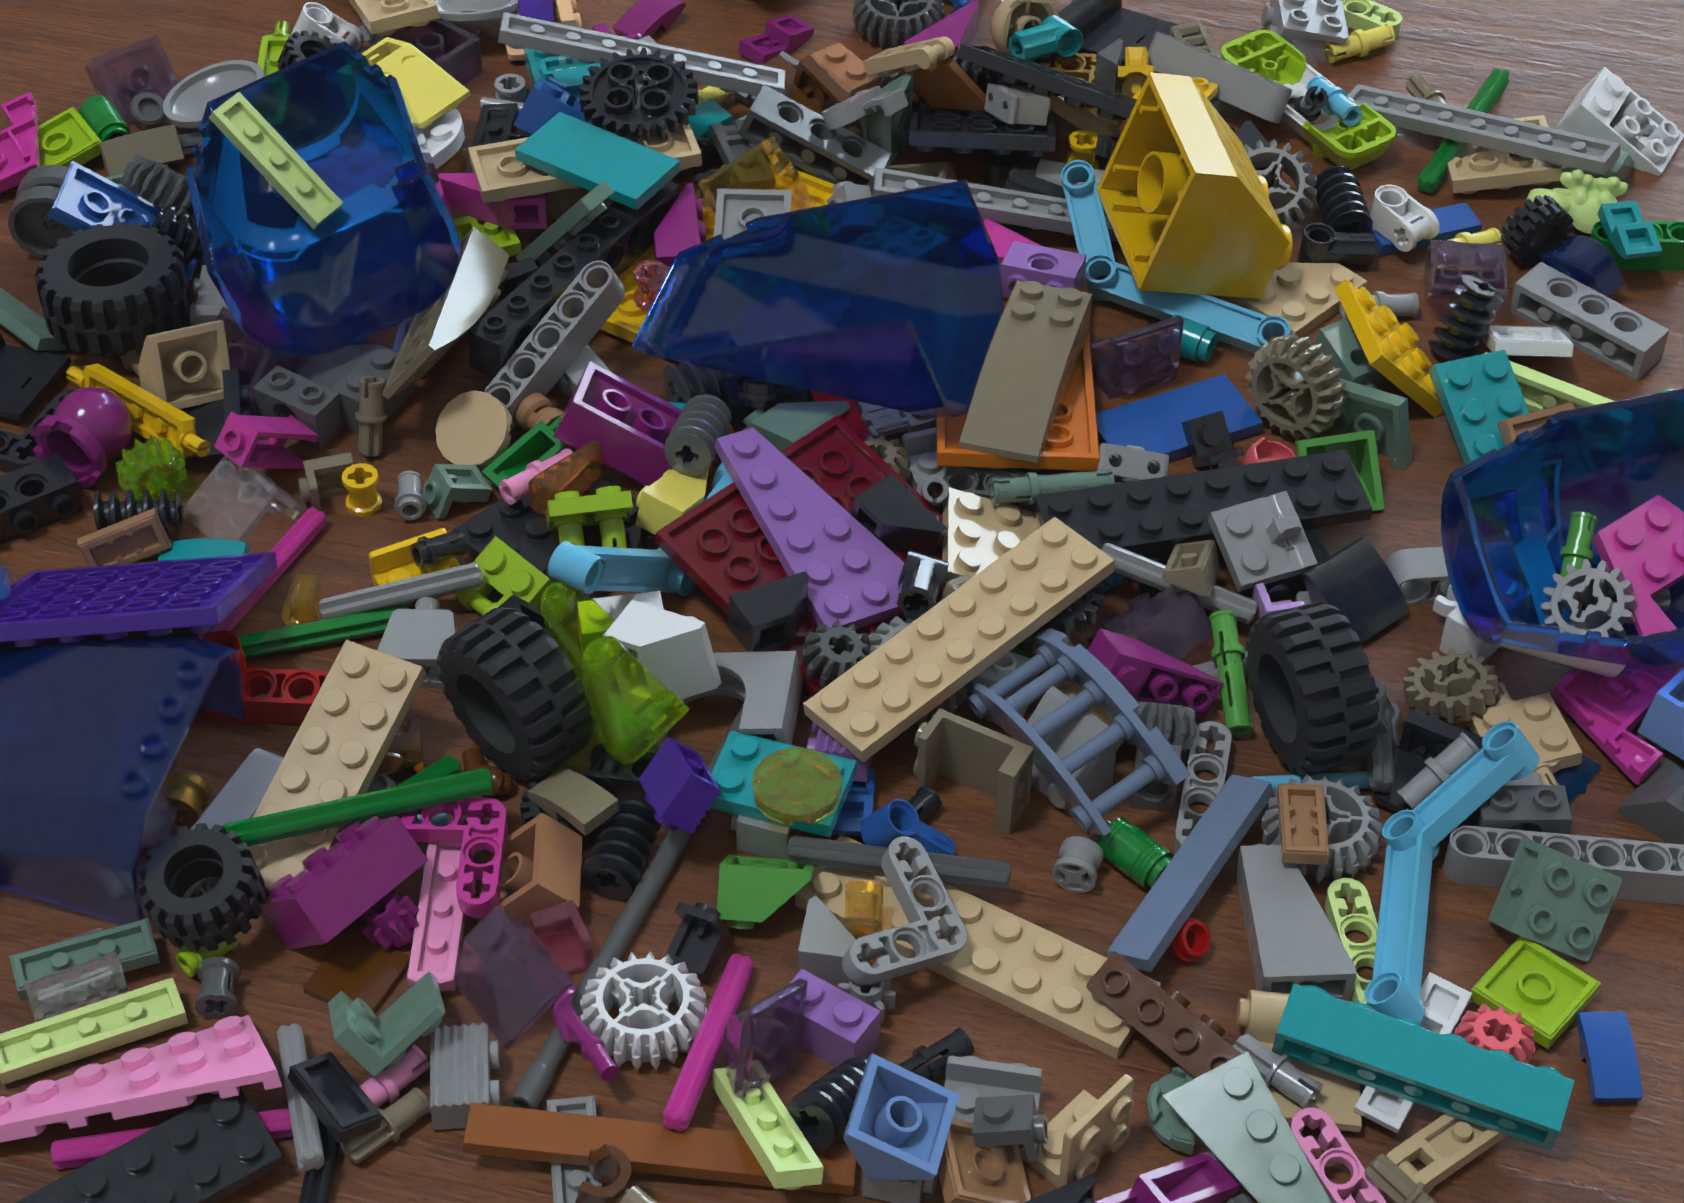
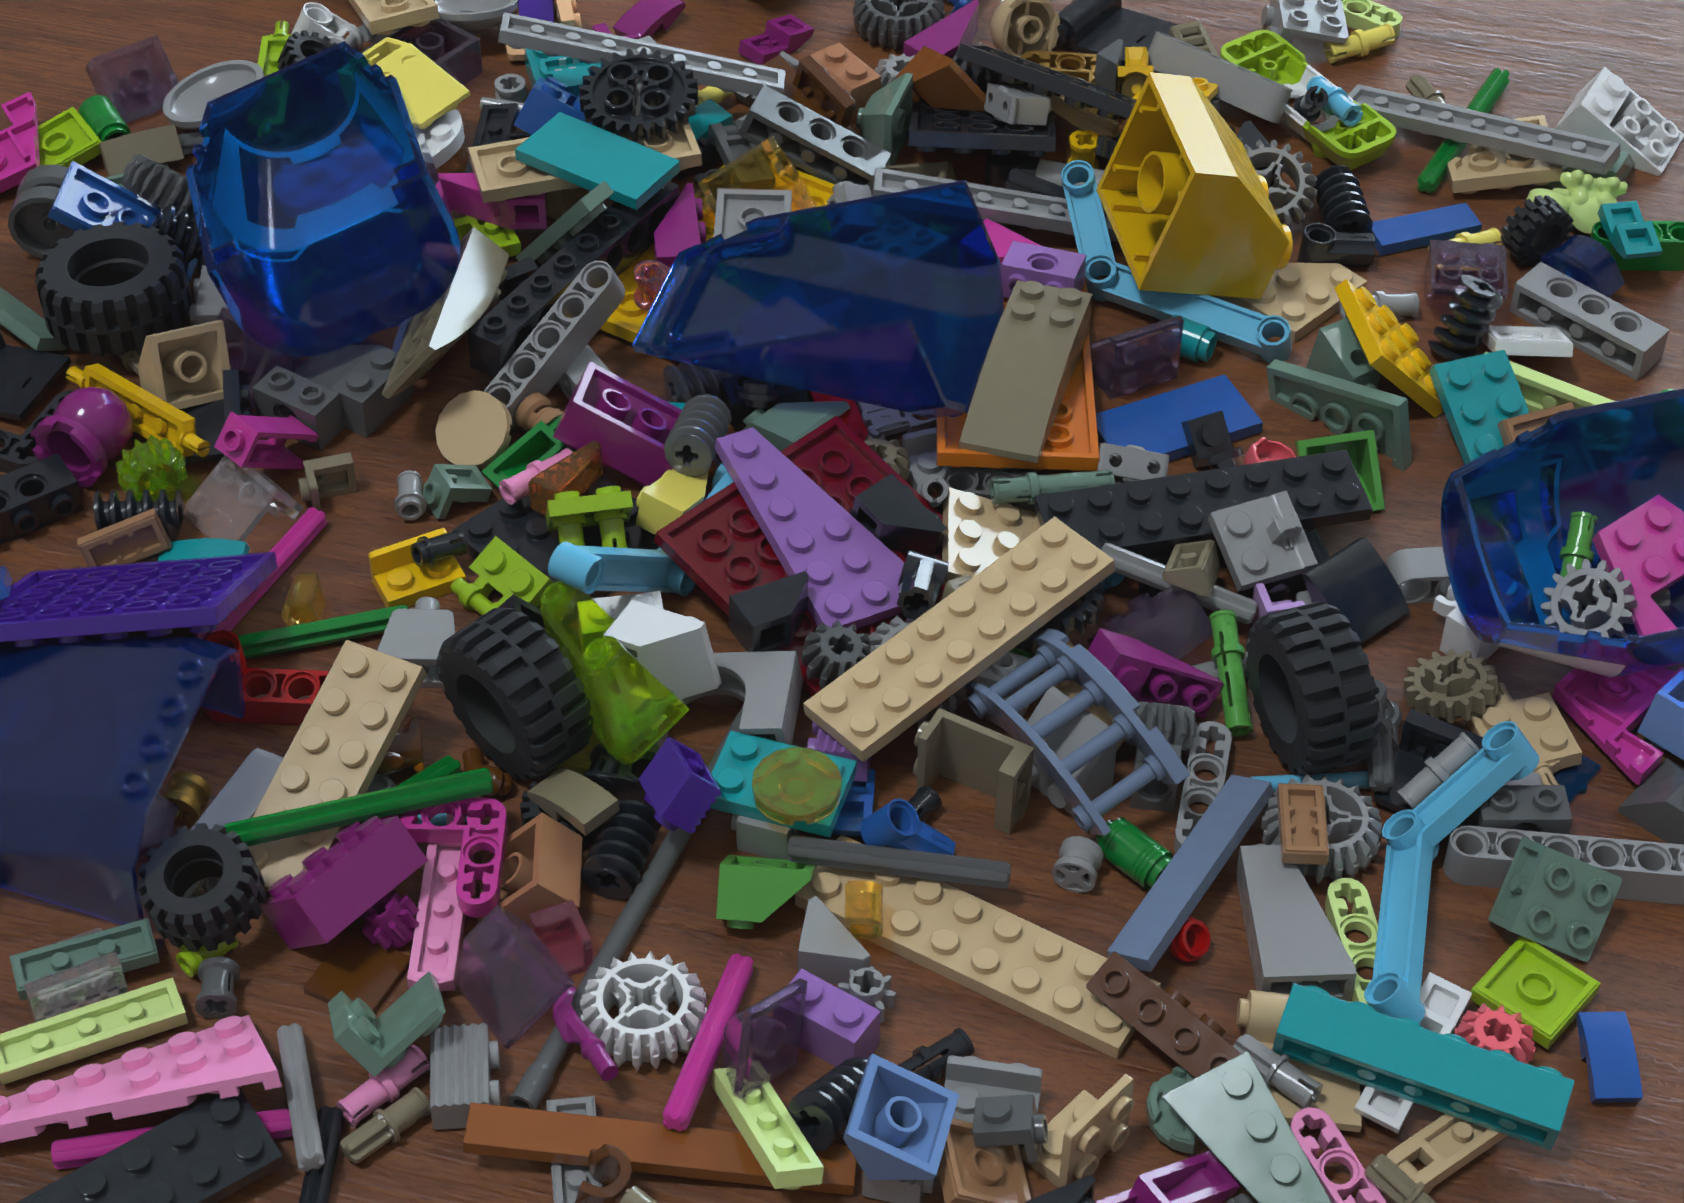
dark grey tile [129,92,165,130] -> none
yellowish green plate [209,92,343,229] -> none
black tile [288,1052,383,1144] -> none
light grey axle [319,563,483,620] -> none
yellow bush [342,463,382,517] -> none
dark tan axle [355,376,387,457] -> none
black bracket [665,902,731,982] -> none
light grey piece [822,86,909,130] -> none
light grey beam [842,836,967,985] -> none
tan plate [862,36,955,77] -> none
teal piece [1009,15,1083,61] -> none
dark tan gear [1245,333,1347,440] -> none
white piece [1370,185,1439,252] -> none

